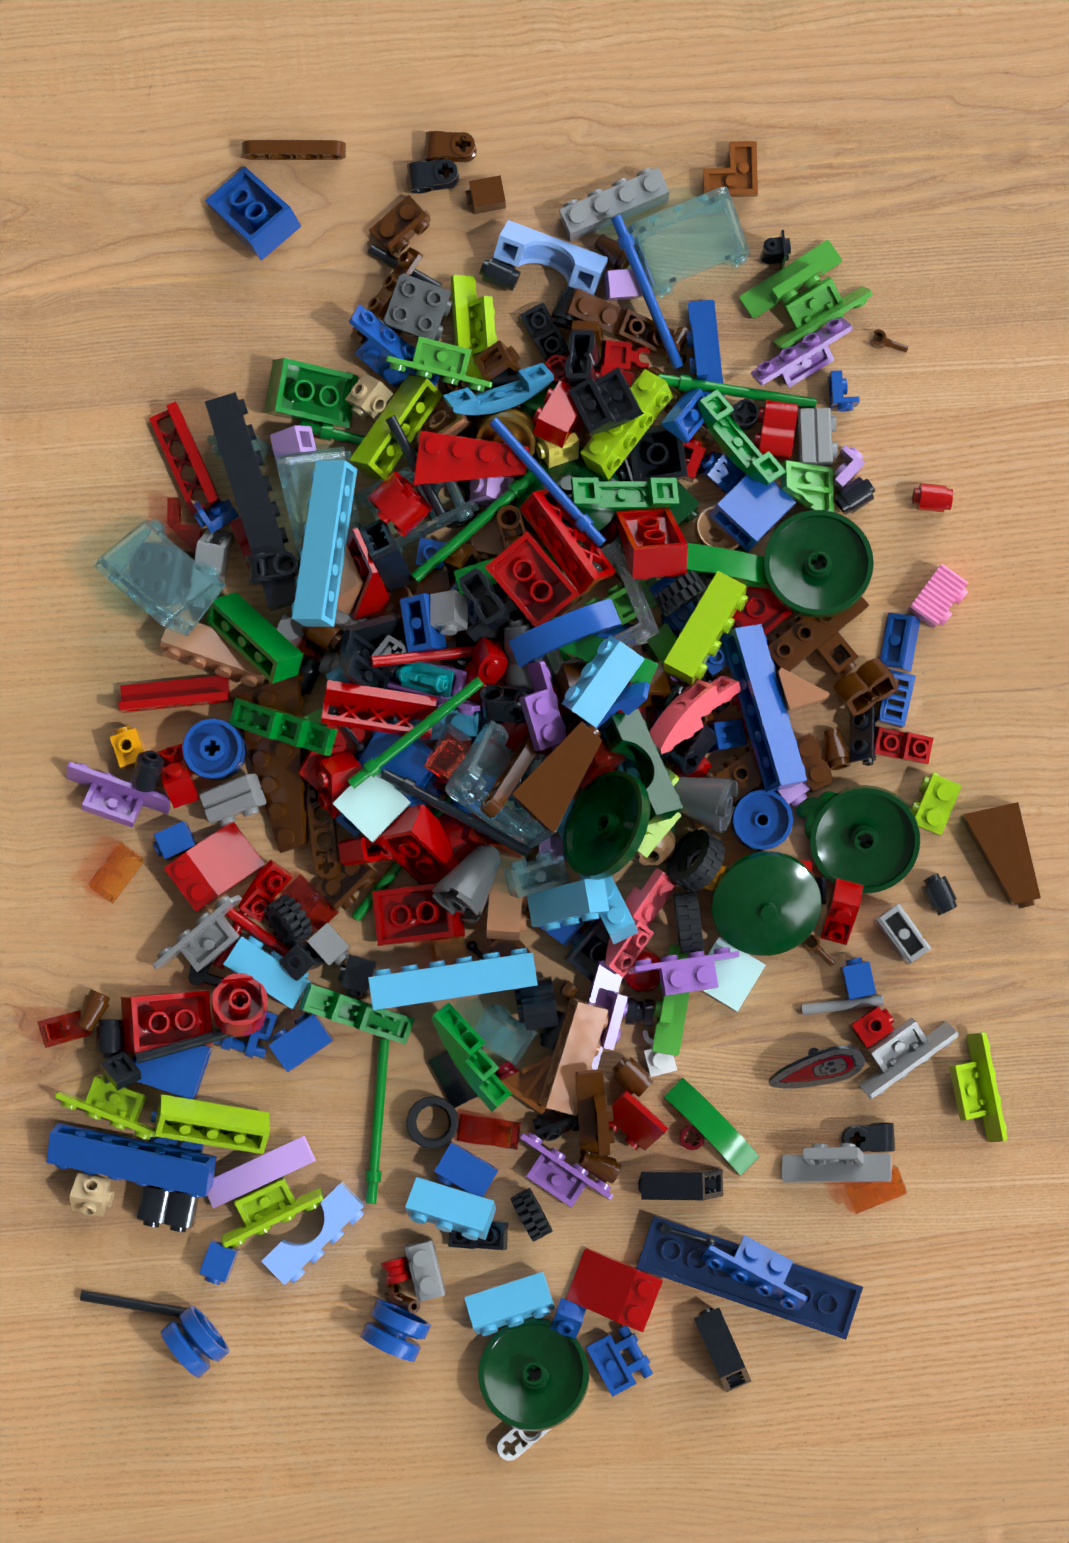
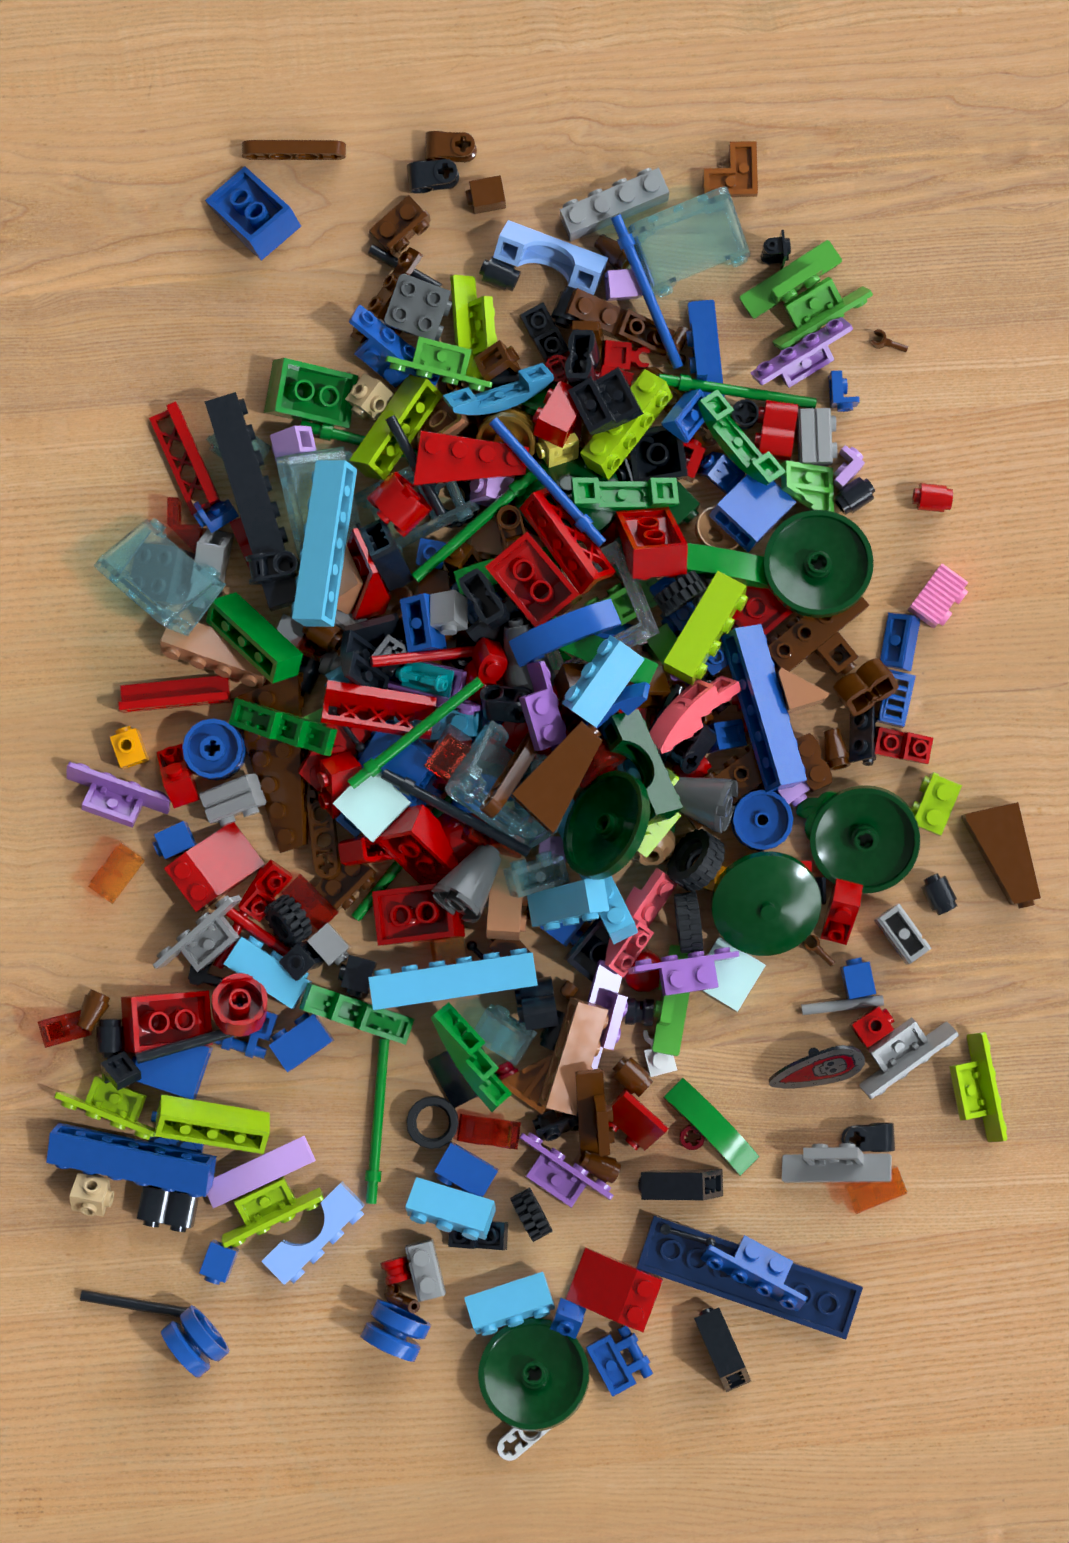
black brick [131,751,164,792] -> none

